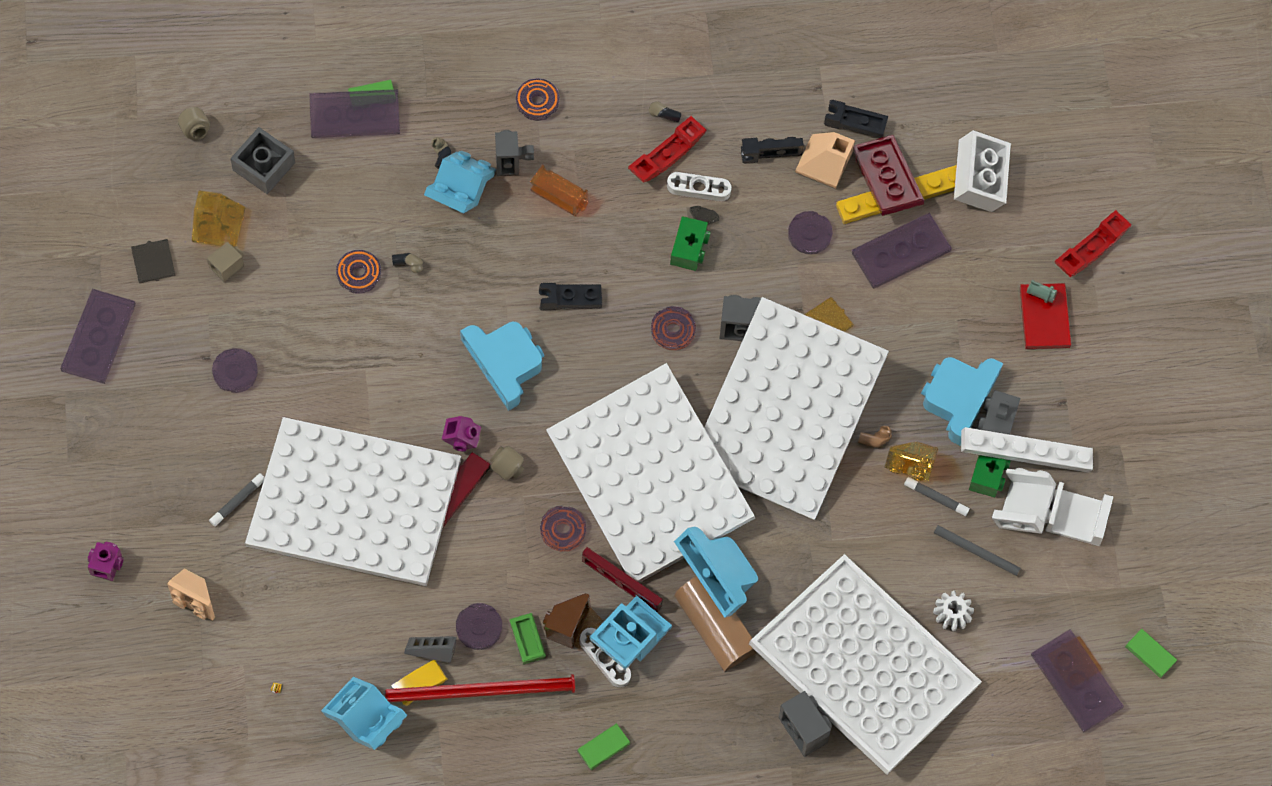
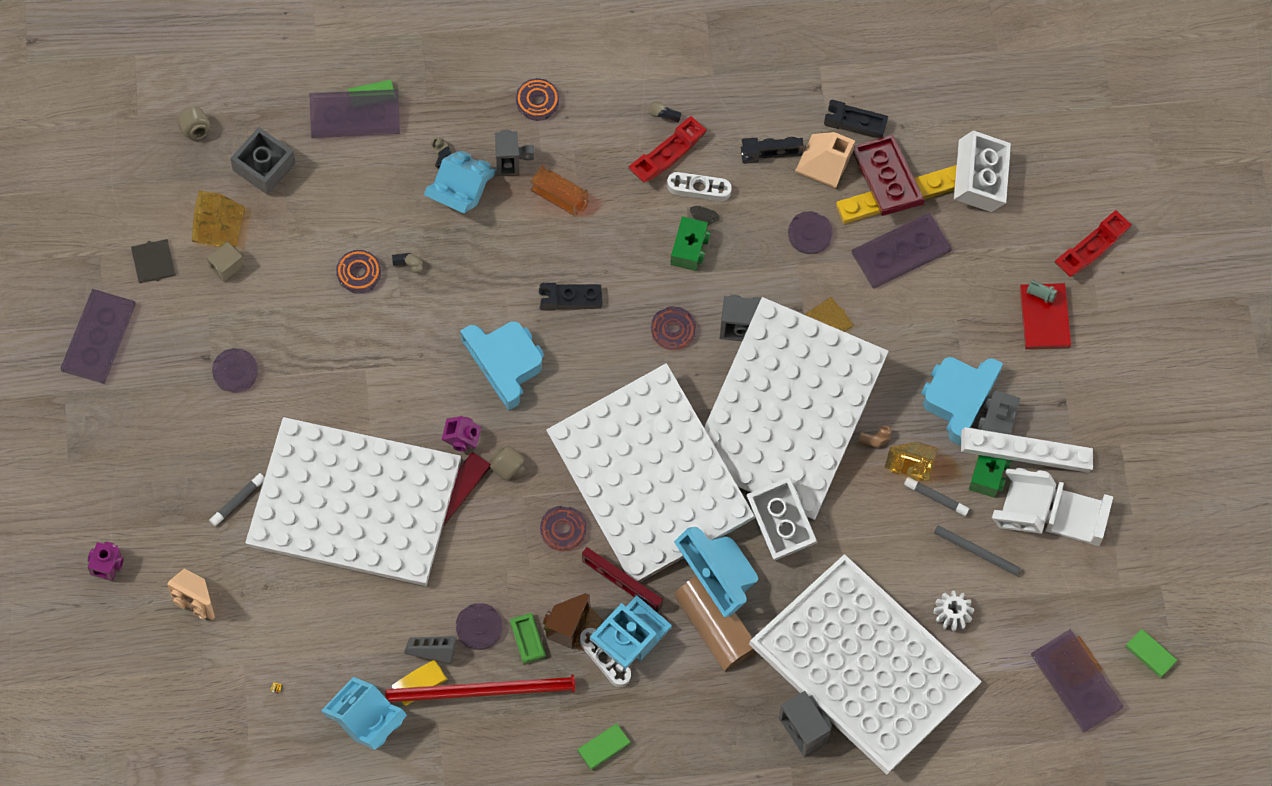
none -> white brick [747,477,818,561]

